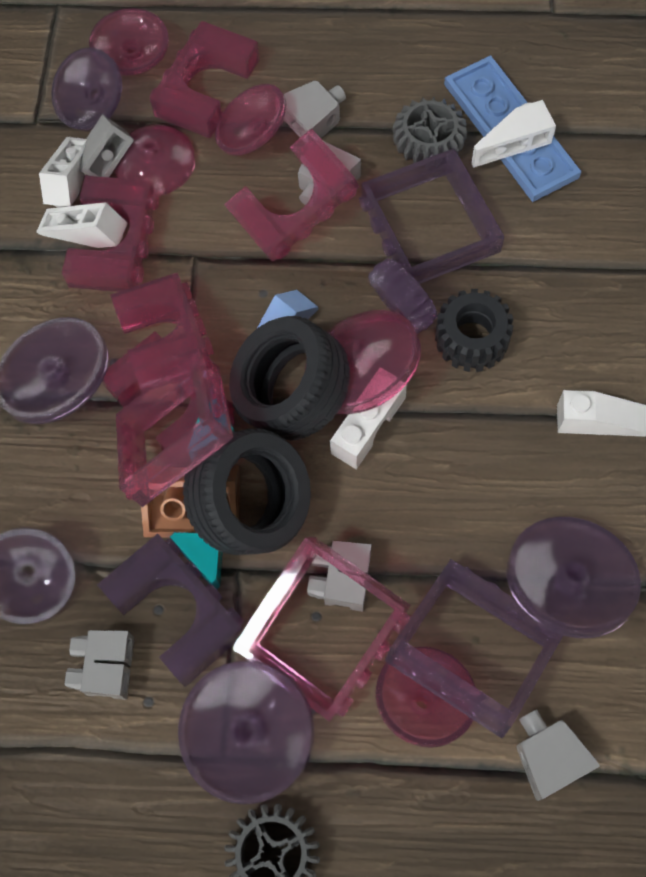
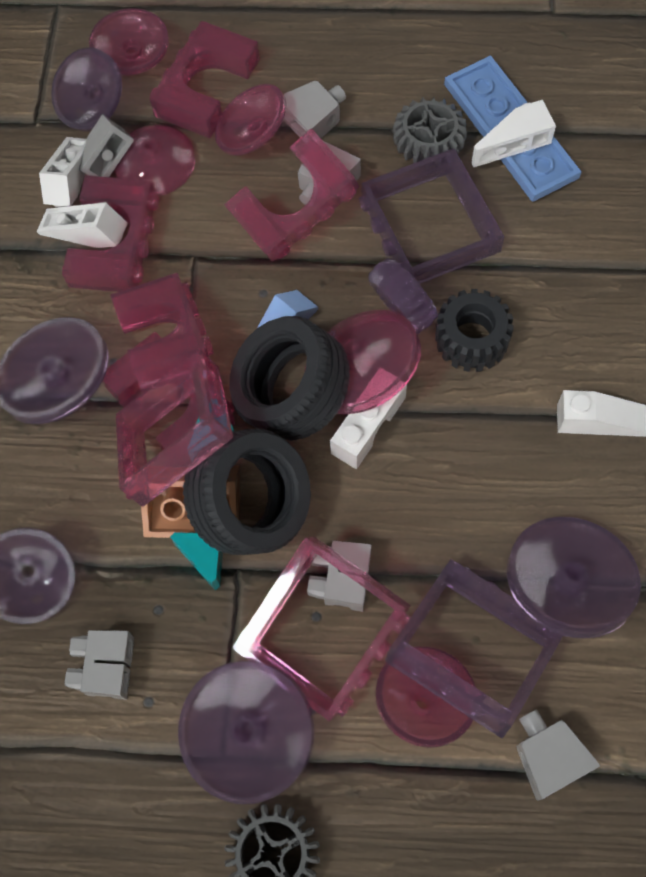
clear purple arch [97,533,245,687] -> none

